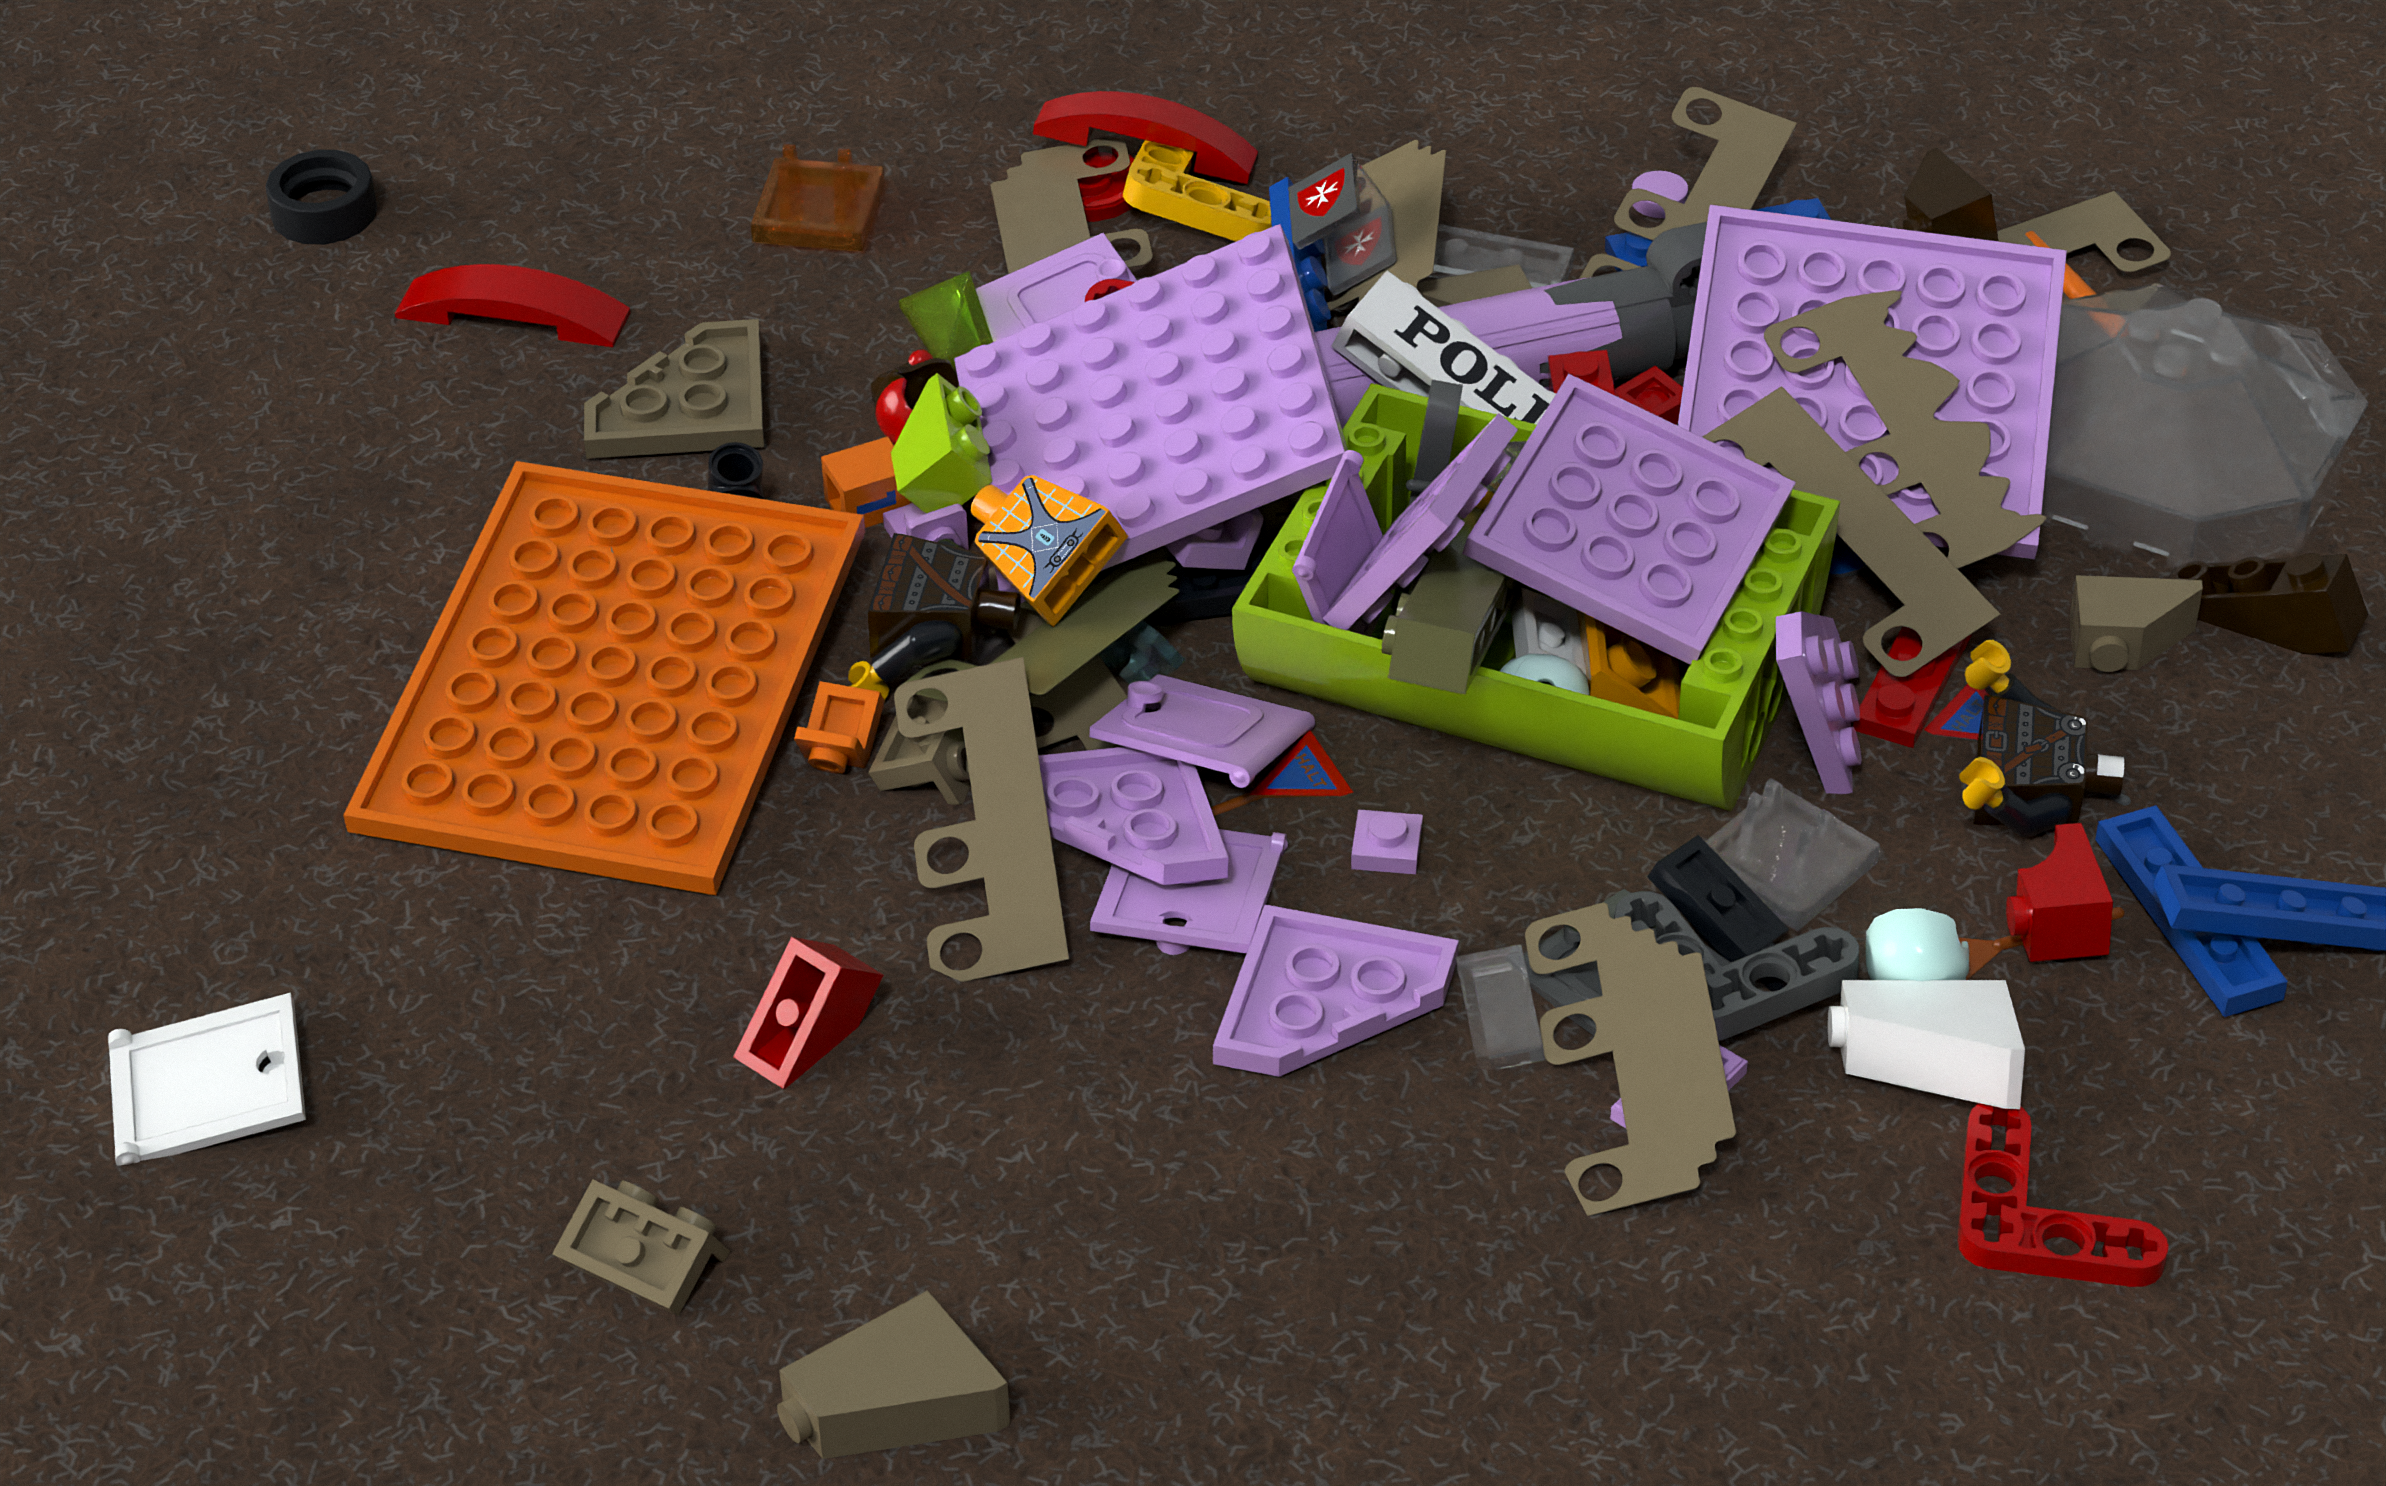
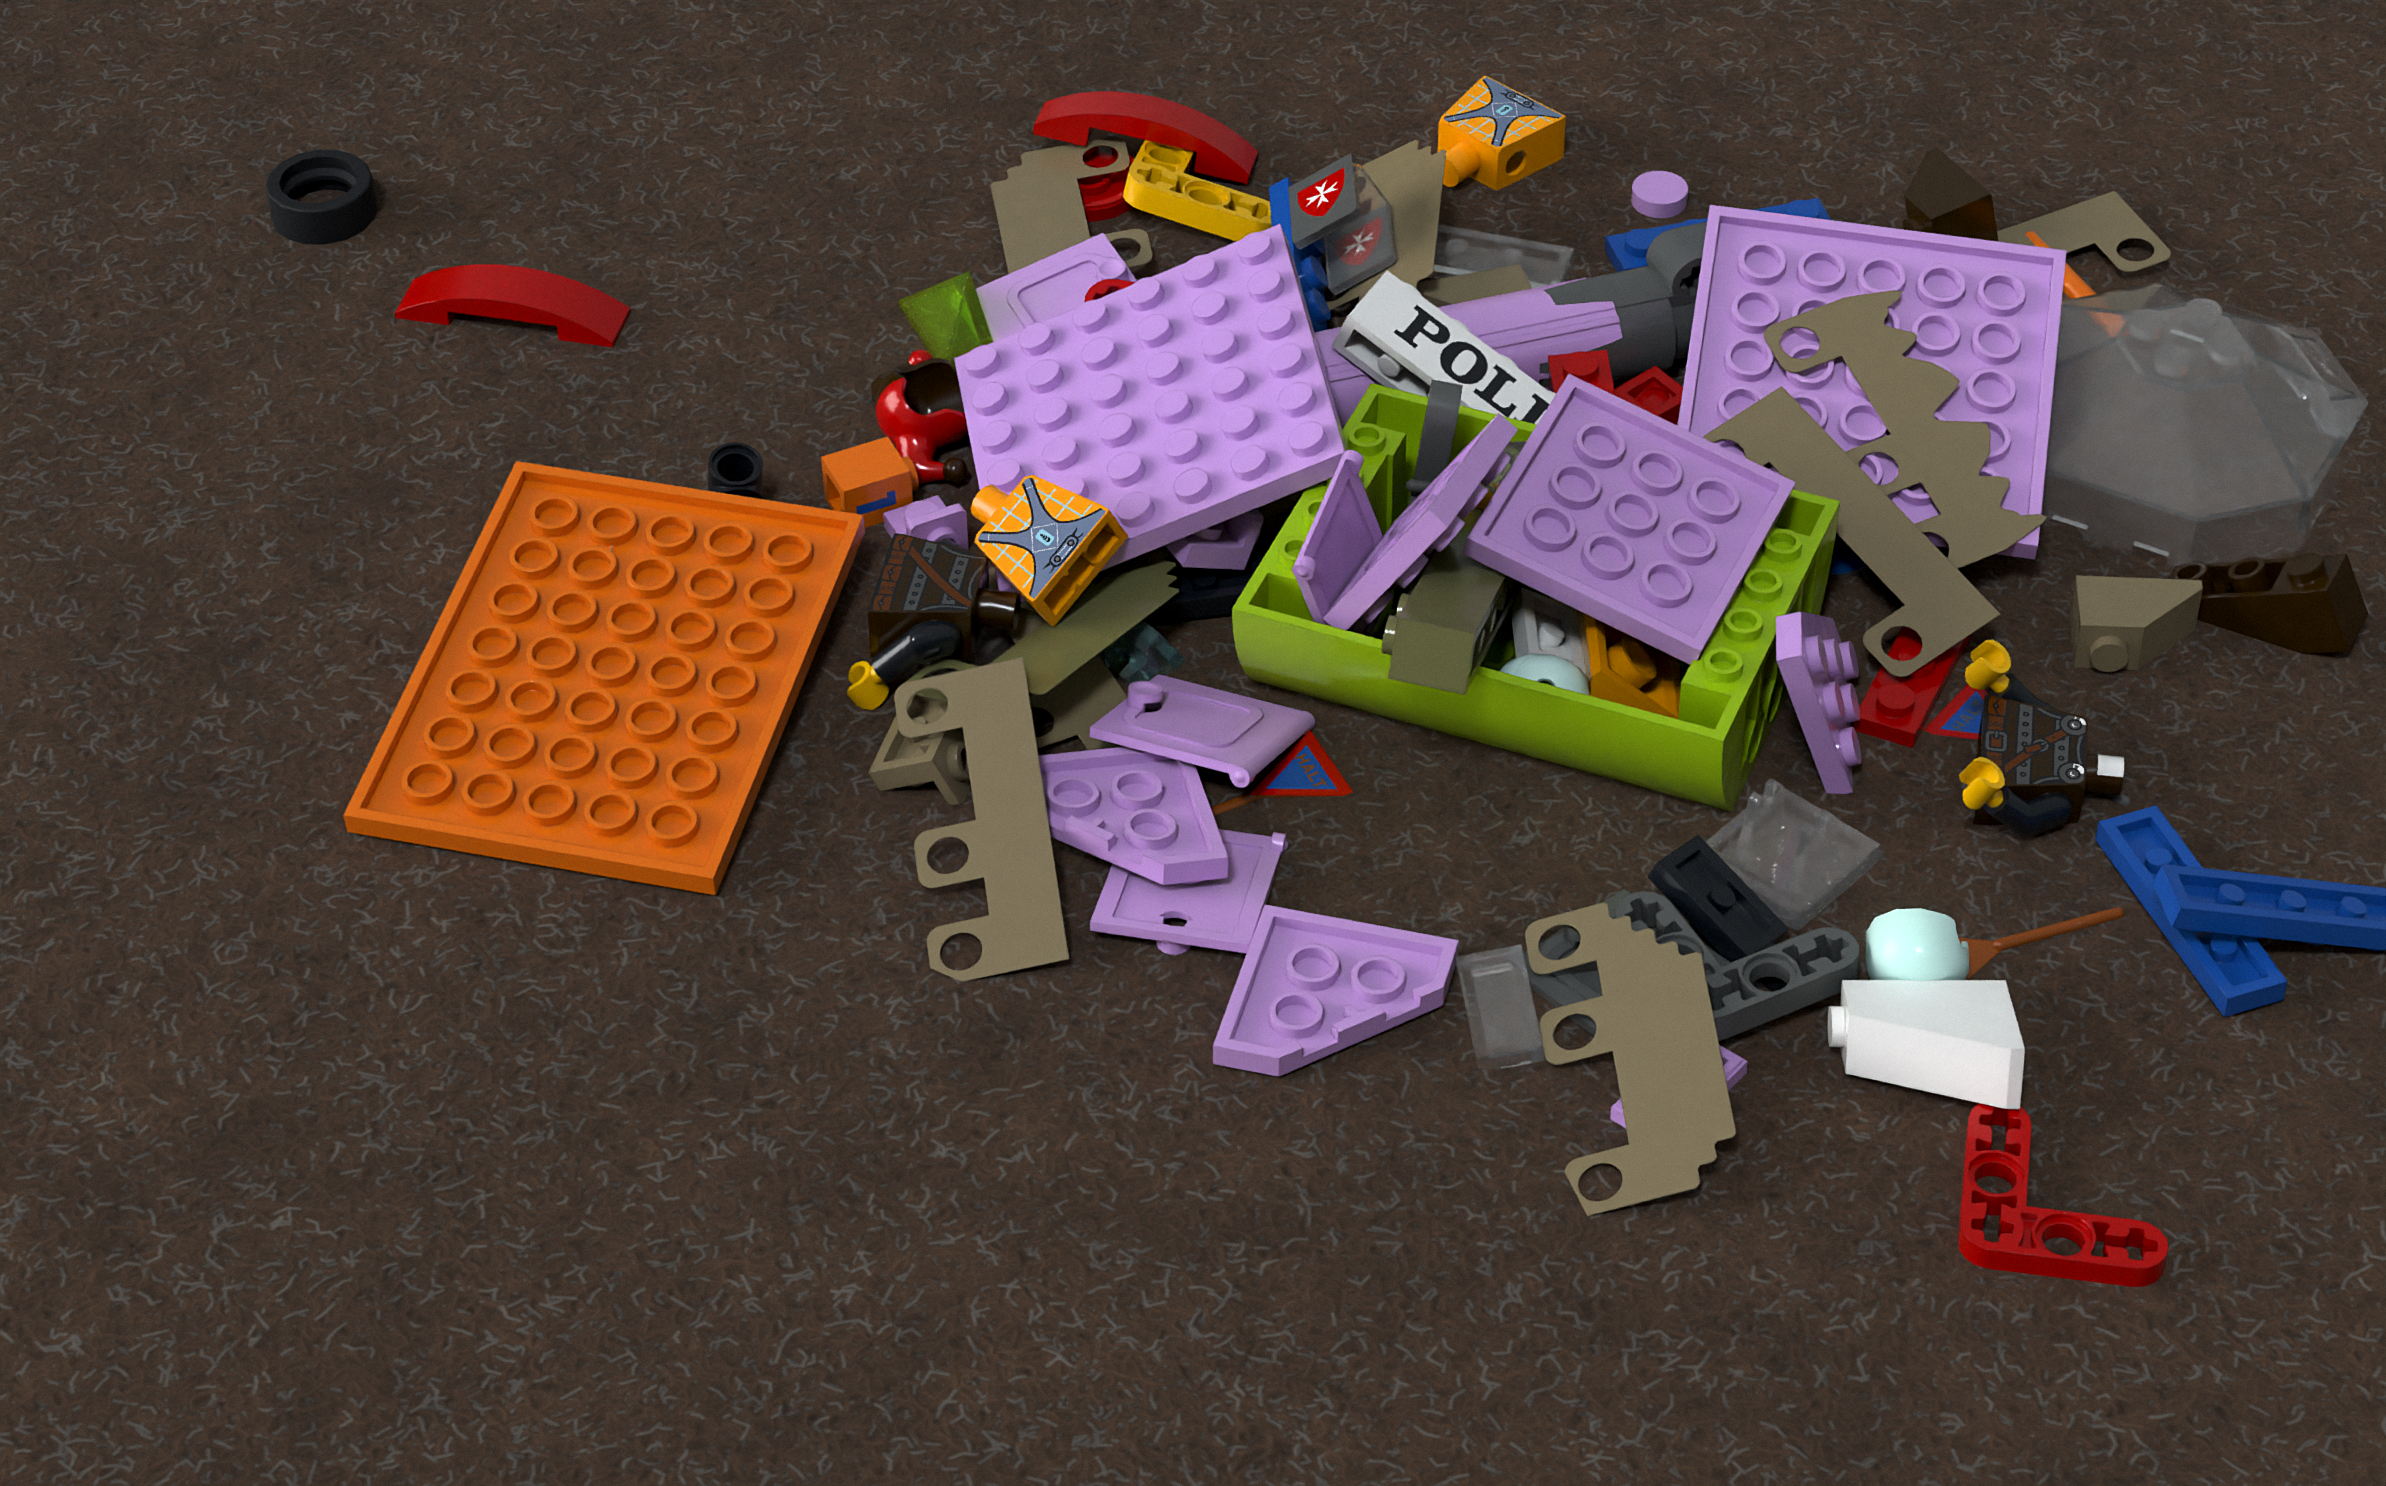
white container [108,992,306,1166] -> none
dark tan bracket [552,1179,730,1316] -> none
dark tan plate [584,319,764,459] -> none
red slope [733,937,884,1089] -> none
clear orange plate [751,144,885,251] -> none
dark tan slope [777,1290,1010,1459] -> none
orange bracket [794,681,885,773] -> none
lime slope [891,373,993,513] -> none
lavender plate [1351,810,1423,874] -> none
dark tan piece [1579,87,1797,279] -> none
red arch [2006,823,2113,962] -> none
none -> light orange torso [1438,75,1566,191]

